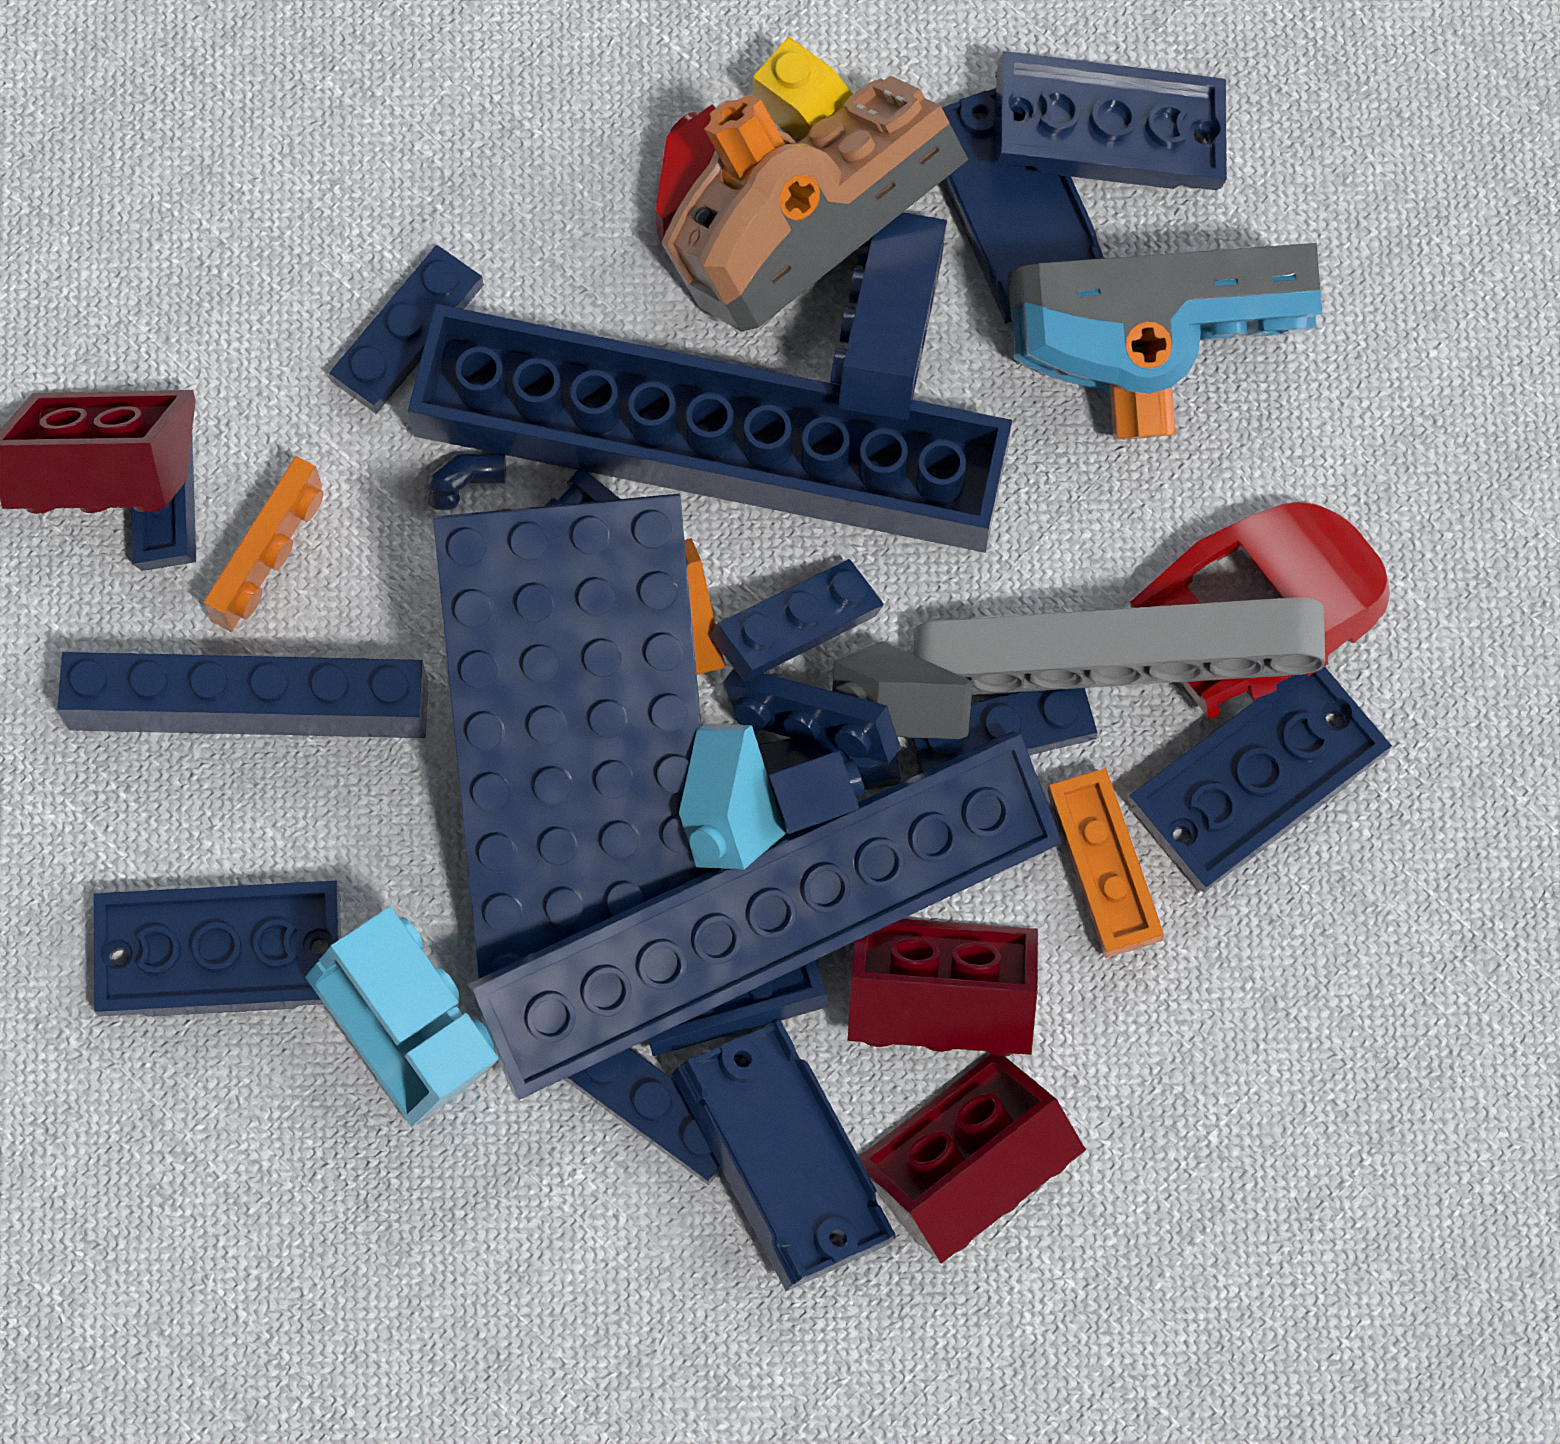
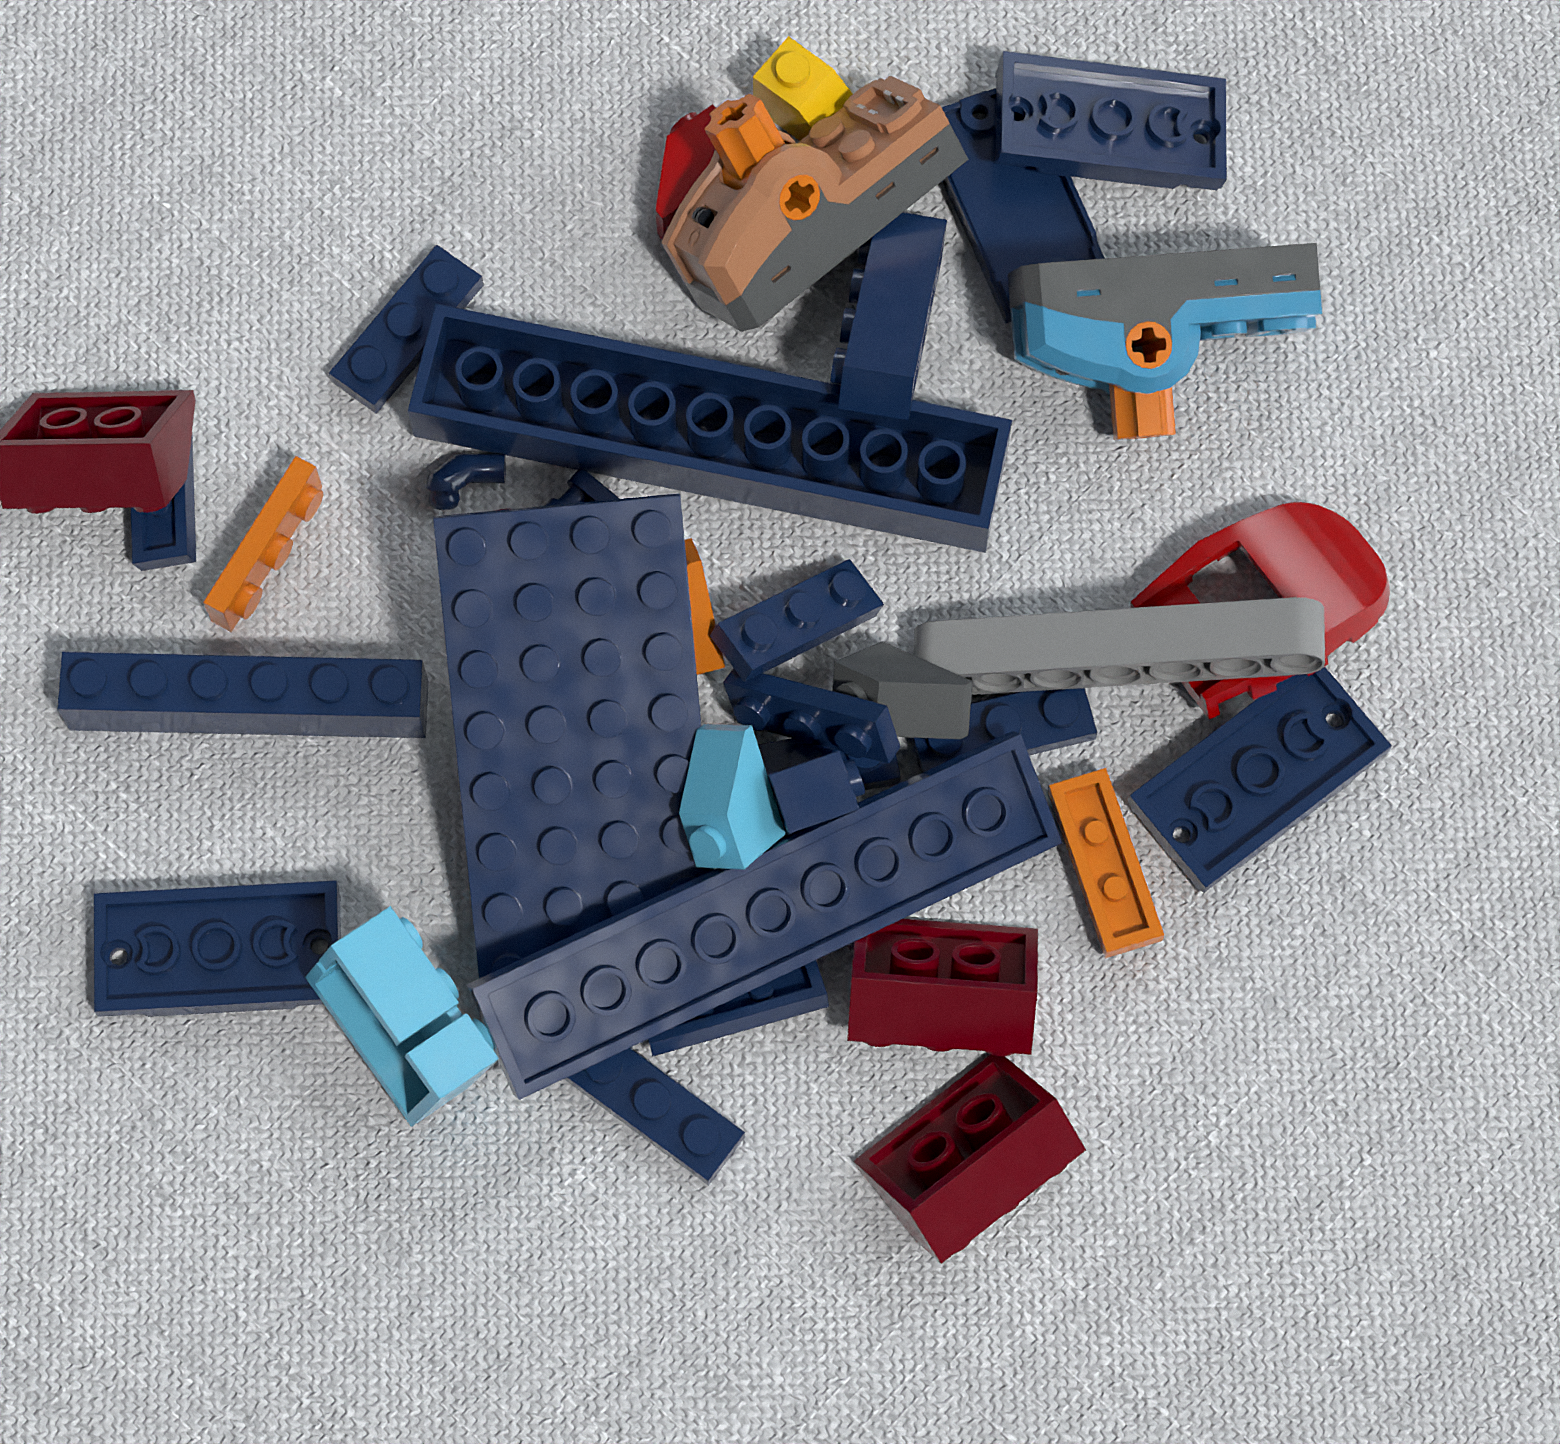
dark blue piece [672,1020,896,1291] -> none

